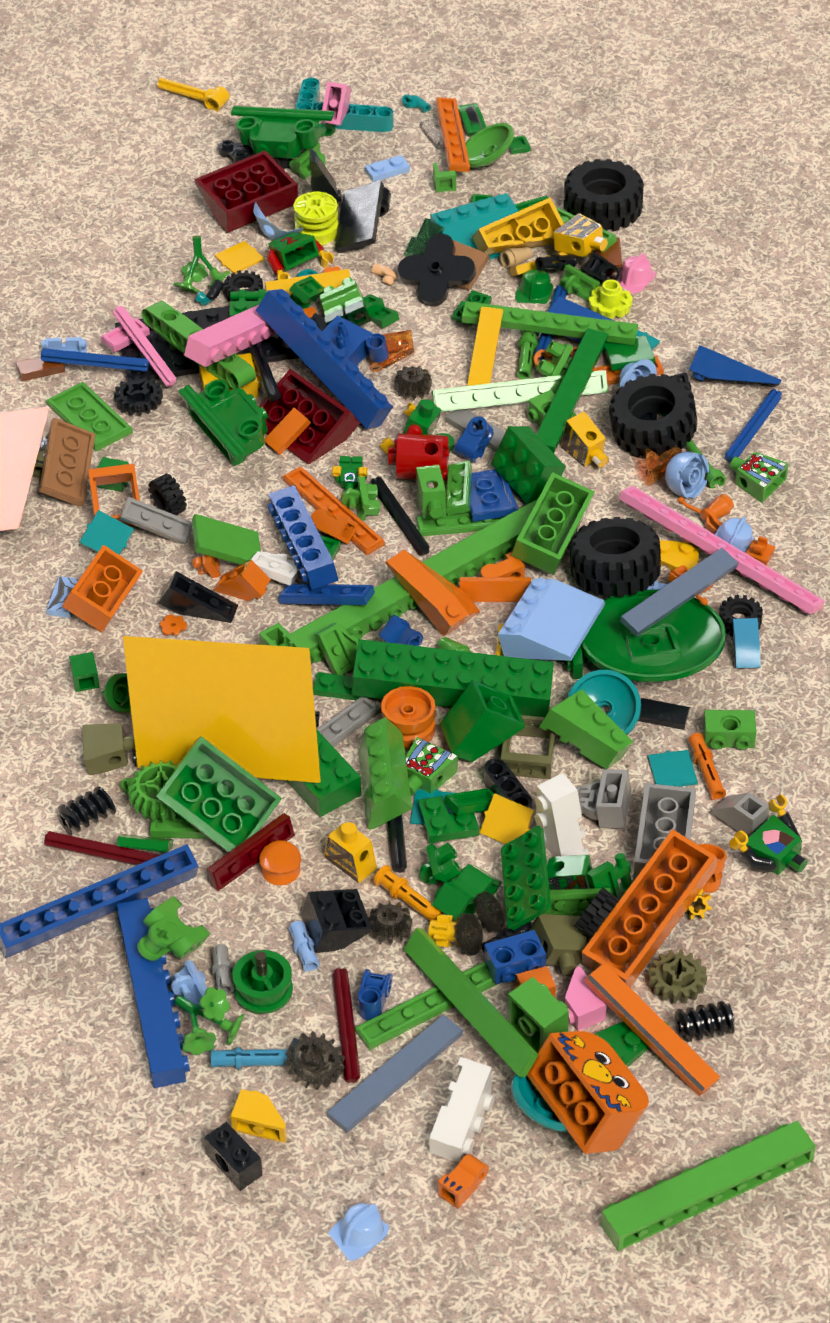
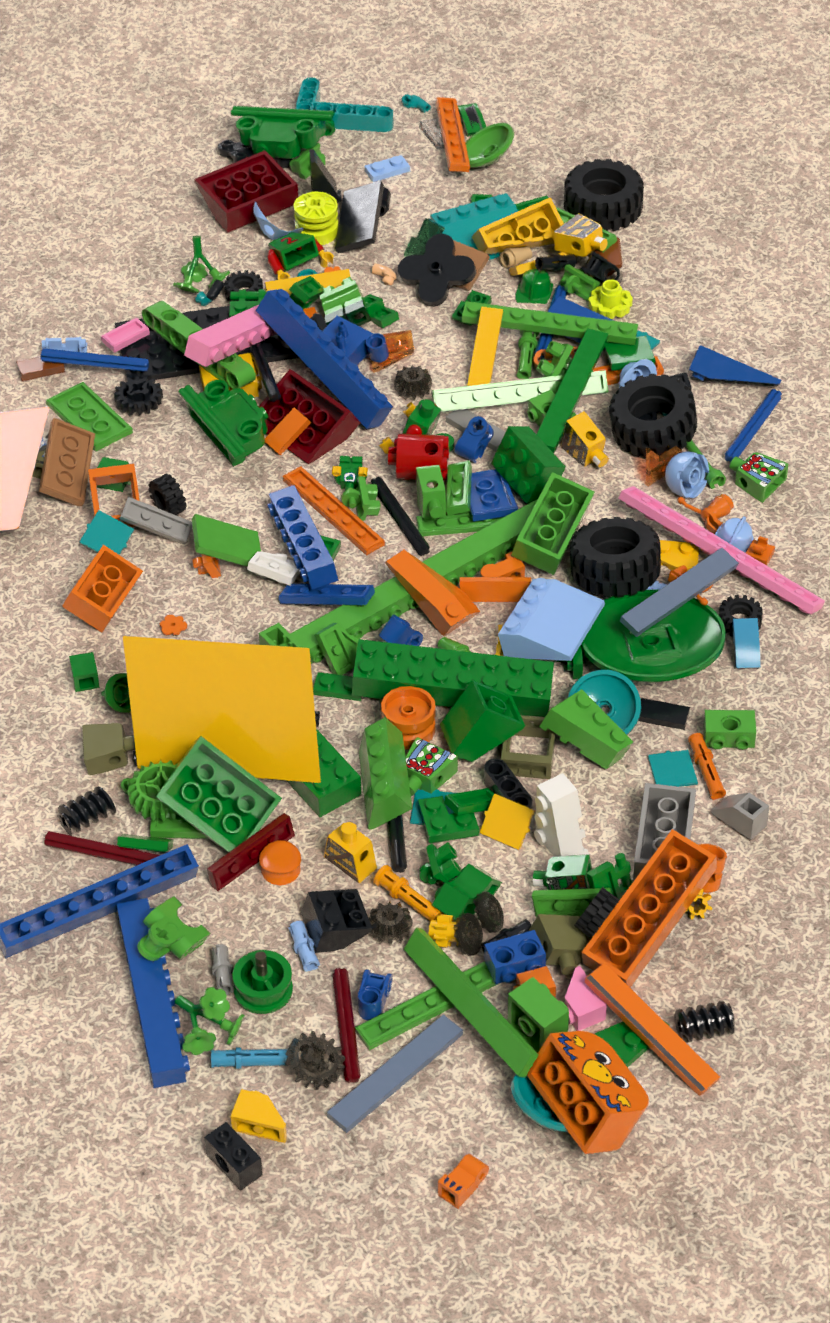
light blue tile [46,576,79,618] -> none
bright pink axle [113,306,177,387] -> none
yellow axle [157,78,230,112] -> none
black slope [158,571,238,623] -> none
light blue hips [171,960,207,1004] -> none
orange slope [213,560,271,601] -> none
yellow piece [214,241,265,274] -> none
orange leg [311,509,358,544] -> none
light grey tile [317,697,381,747] -> none
bright pink slope [322,82,352,125] -> none
light blue piece [328,1203,389,1261] -> none
white wedge [429,1057,495,1163] -> none
bright green panel [433,163,456,192] -> none
green bracket [501,826,551,931] -> none
green tile [509,135,531,155] -> none
light grey brick [576,769,631,828] -> none
bright green brick [601,1120,816,1251] -> none
bright pink piece [612,253,655,294] -> none
olive gear [649,950,707,1004] -> none
torso [729,794,808,875] -> none

